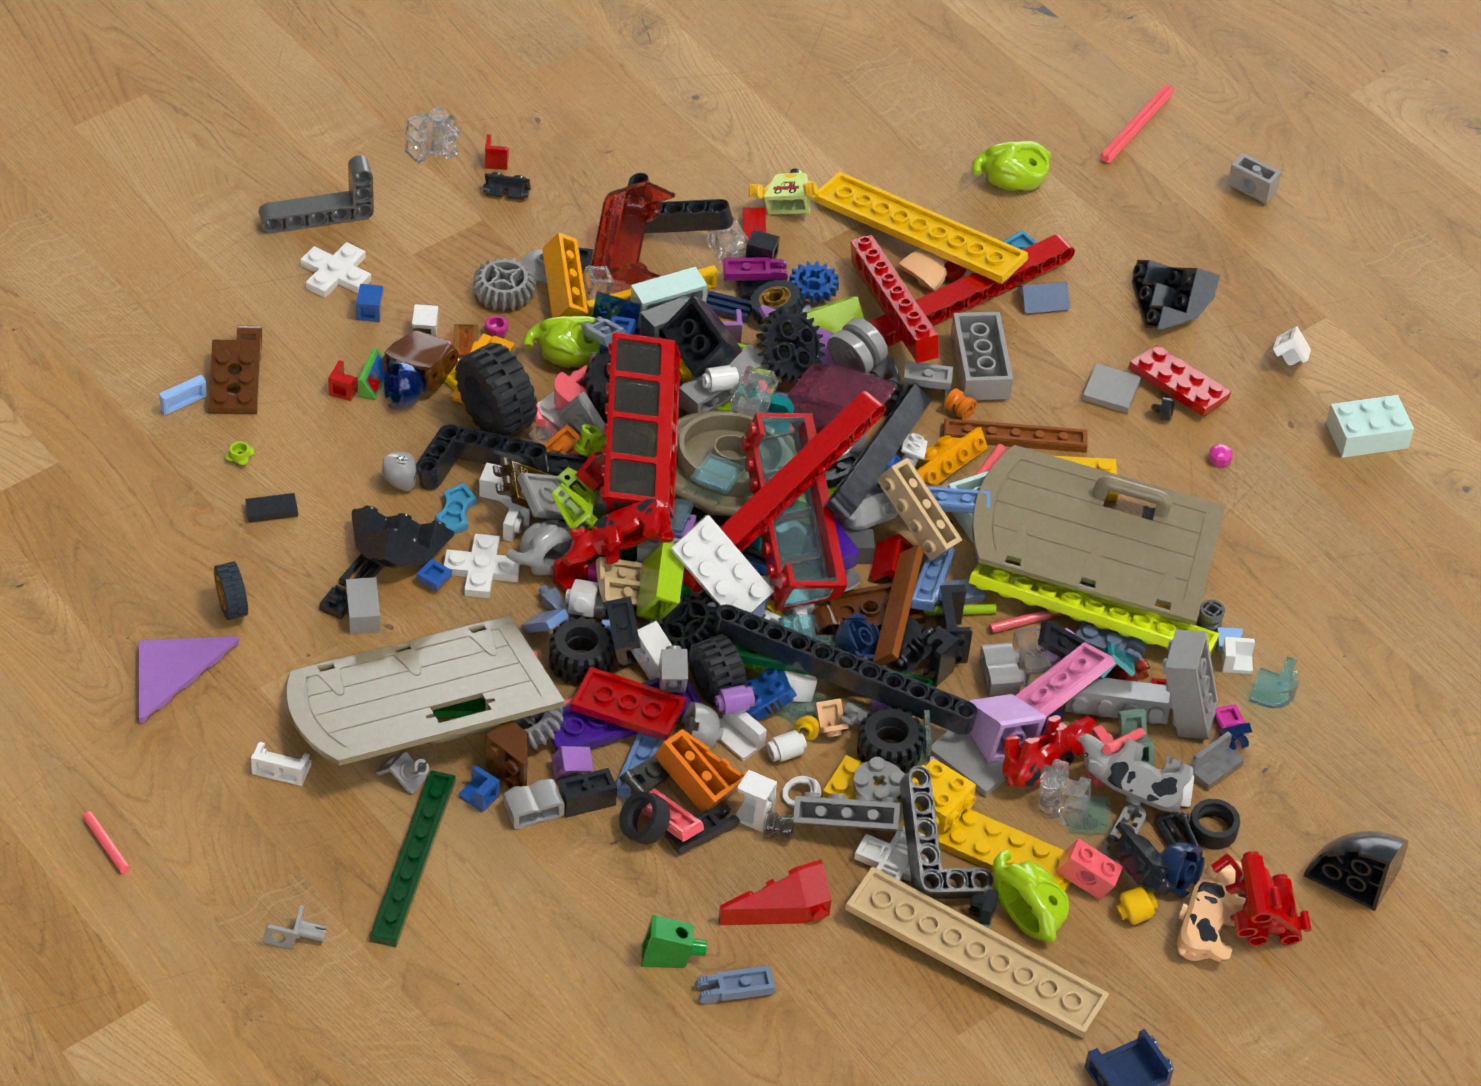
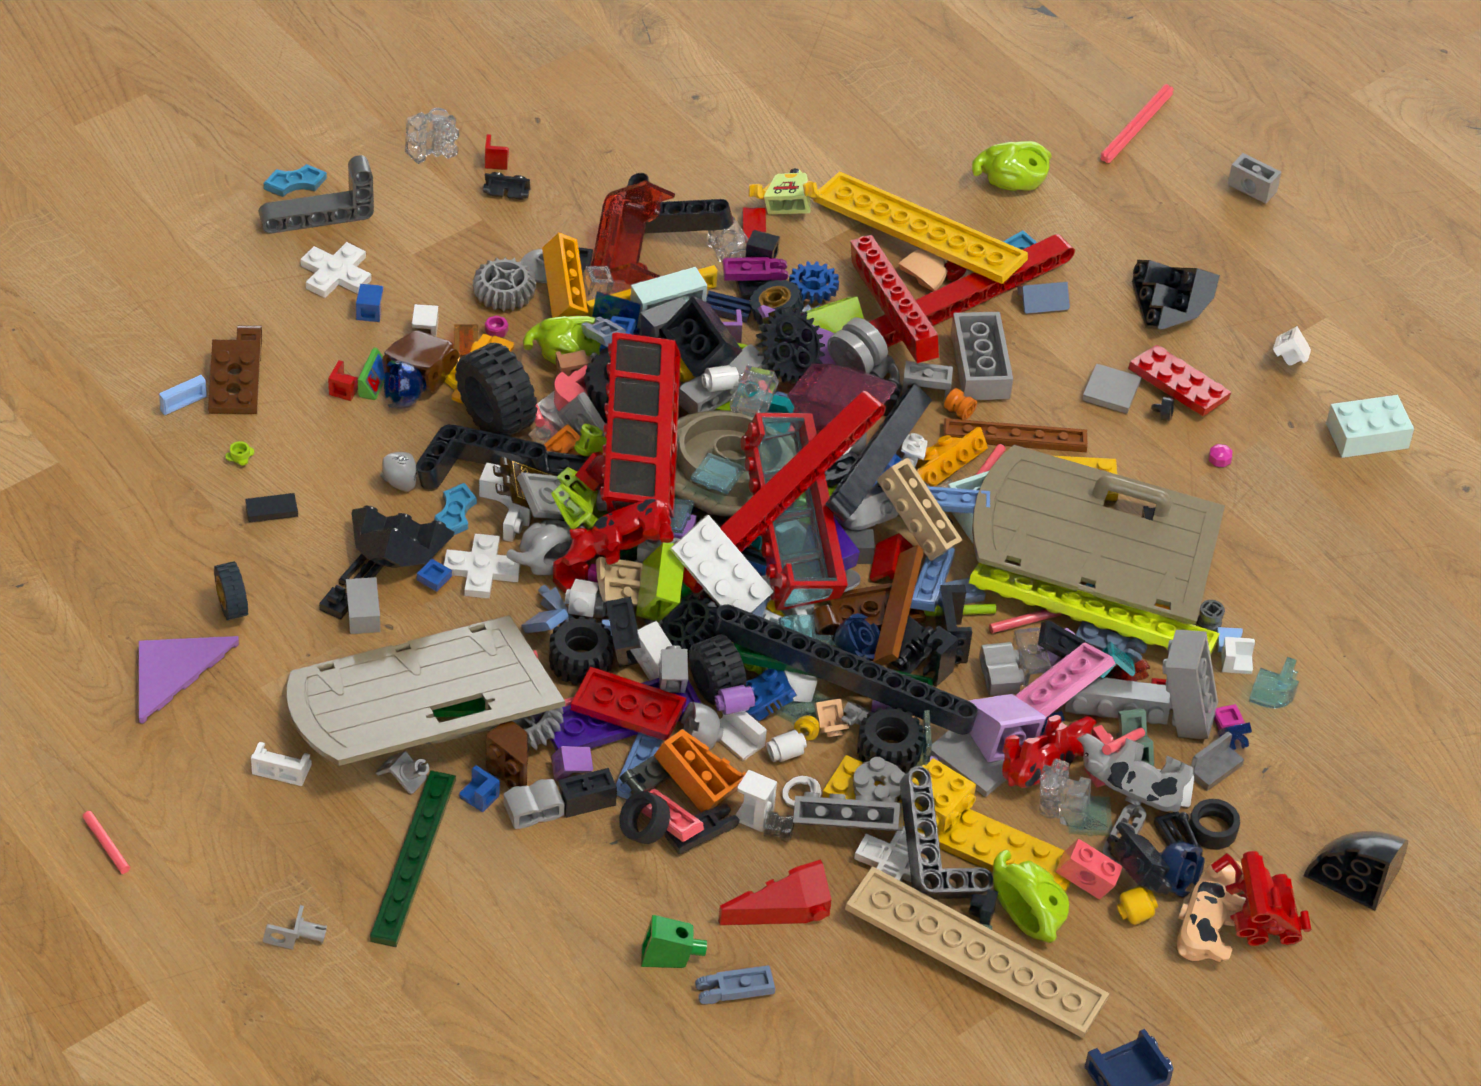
none -> dark azure tile [263,164,327,197]
none -> nougat brick [556,350,592,376]

